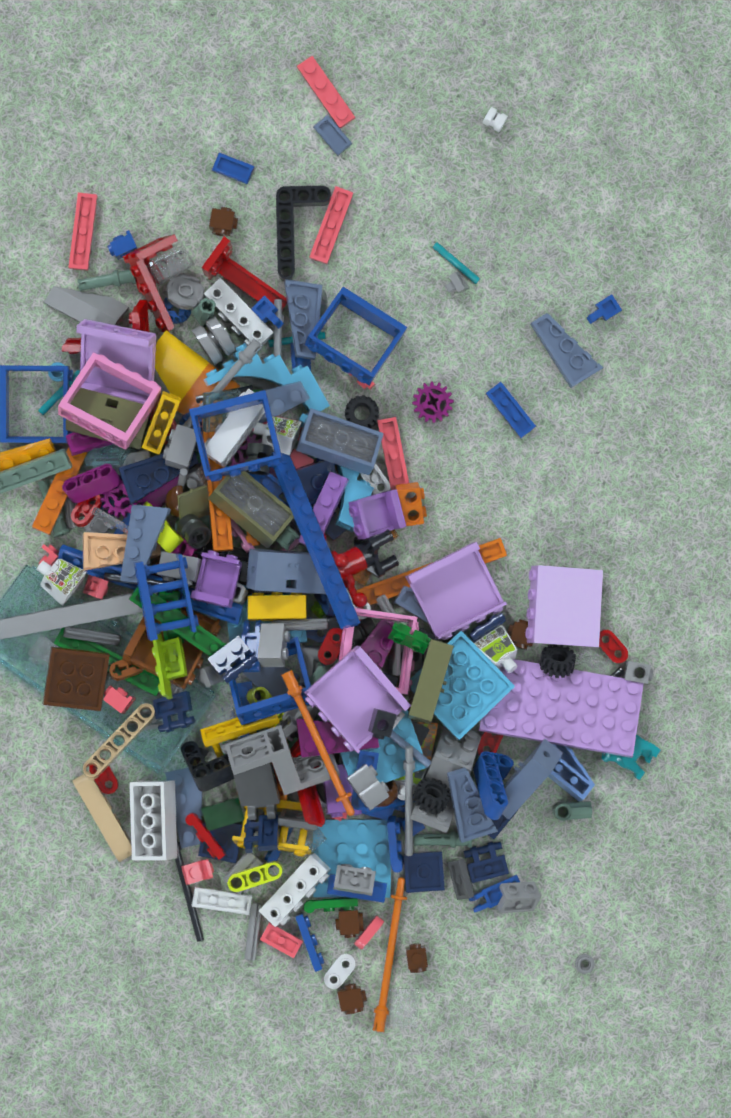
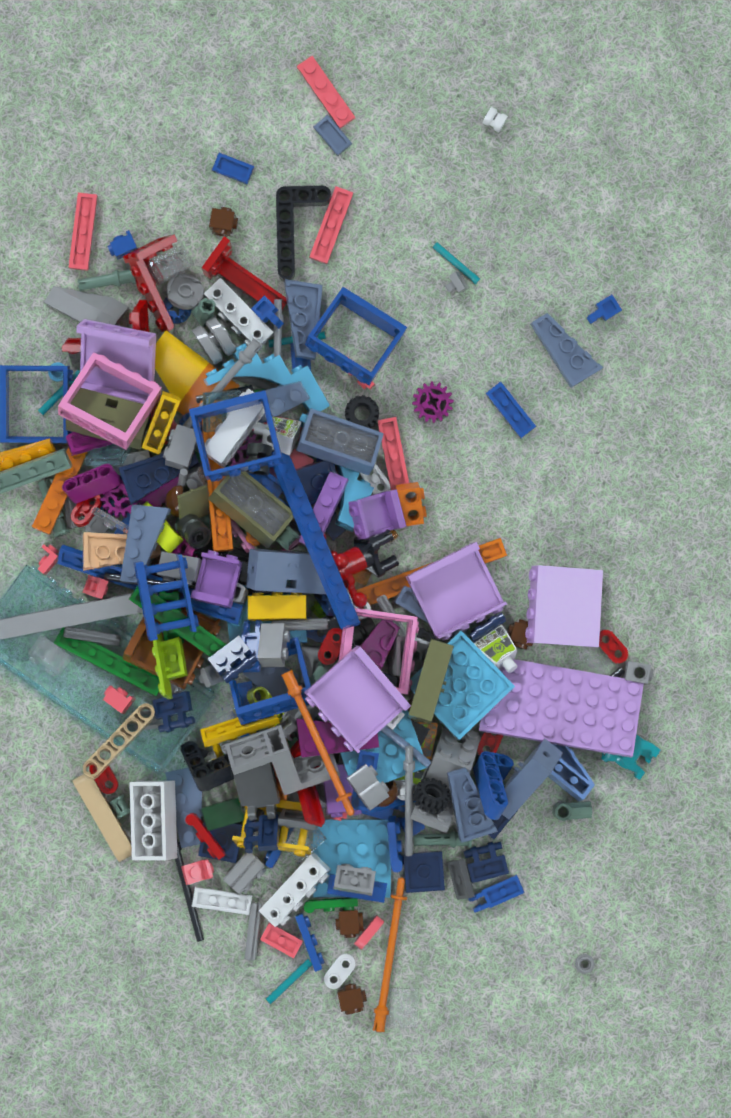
torso [36,559,87,606] -> none
reddish brown plate [42,647,110,711] -> none
dark orange beam [109,660,144,681] -> none
neon yellow beam [227,861,283,892] -> none
black brick [368,708,397,740] -> none
green hinge [388,622,431,654] -> none
reddish brown brick [406,943,428,973] -> none
light grey bracket [497,881,541,913] -> none
black tyre [540,644,576,678] -> none
none -> sand green bush [109,794,130,819]
none -> teal bar [266,959,312,1004]

